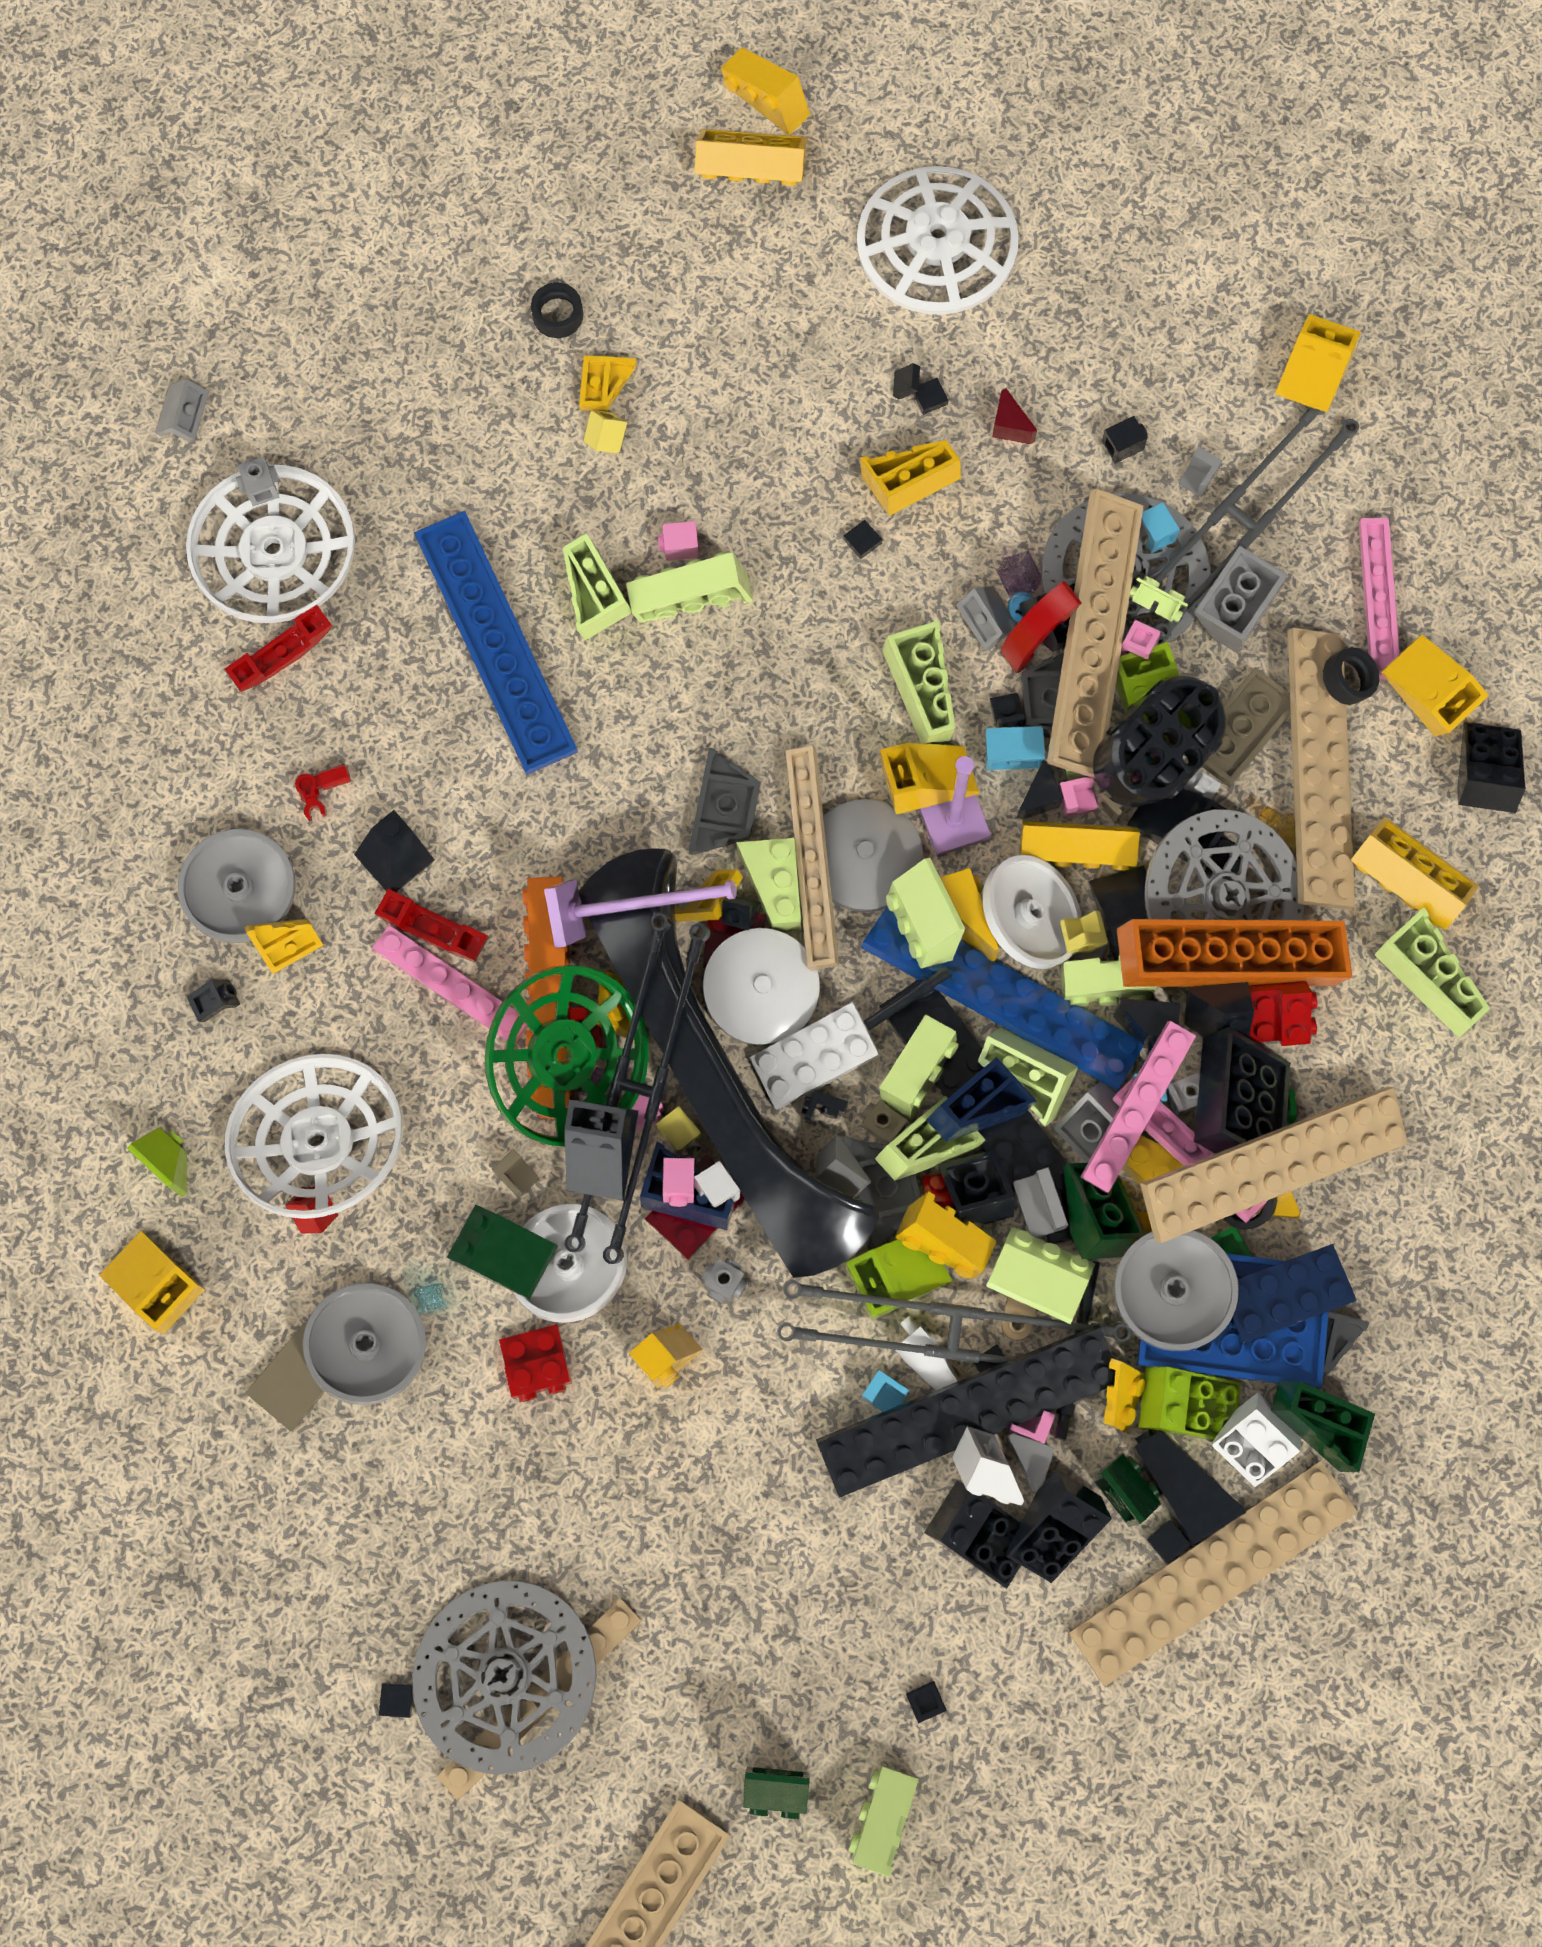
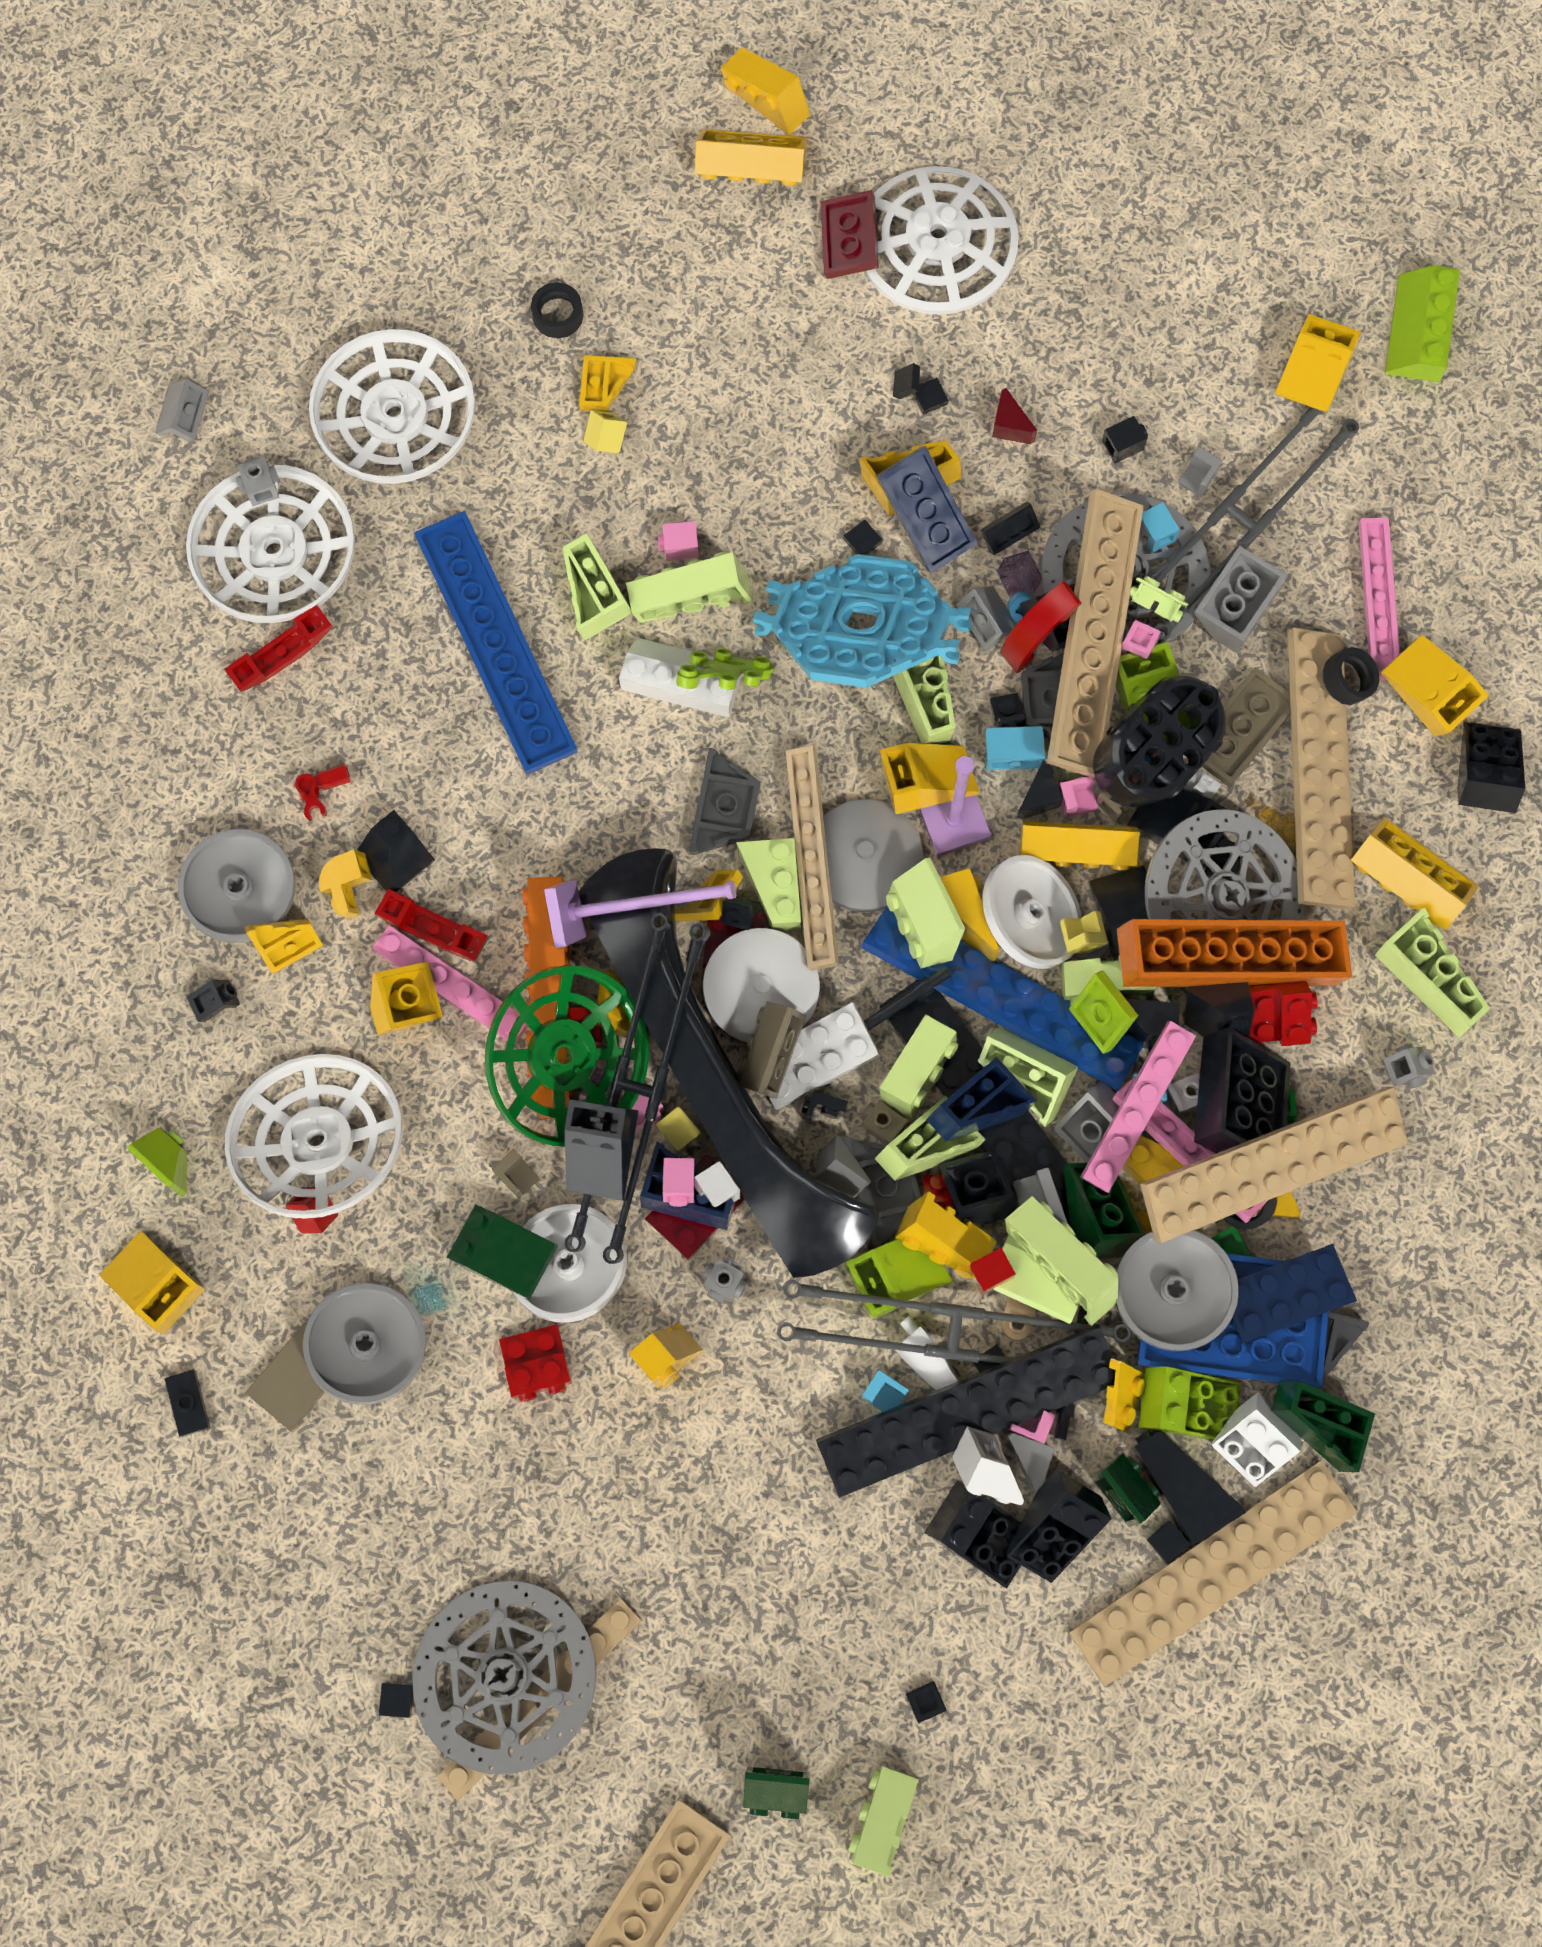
none -> black plate [164,1369,211,1437]
none -> white dish [309,329,475,484]
none -> yellow brick [319,850,372,918]
none -> yellow slope [370,961,443,1036]
none -> white slope [619,637,742,718]
none -> lime plant [676,648,775,690]
none -> dark tan slope [737,1001,806,1099]
none -> medium azure plate [753,554,972,688]
none -> dark red plate [820,190,879,279]
none -> dark blue plate [876,446,977,573]
none -> red panel [970,1248,1016,1295]
none -> black plate [980,502,1040,555]
none -> yellowish green wedge [1005,1196,1118,1326]
none -> lime plate [1069,970,1139,1054]
none -> light grey brick [1383,1044,1436,1089]
none -> lime slope [1385,265,1460,383]

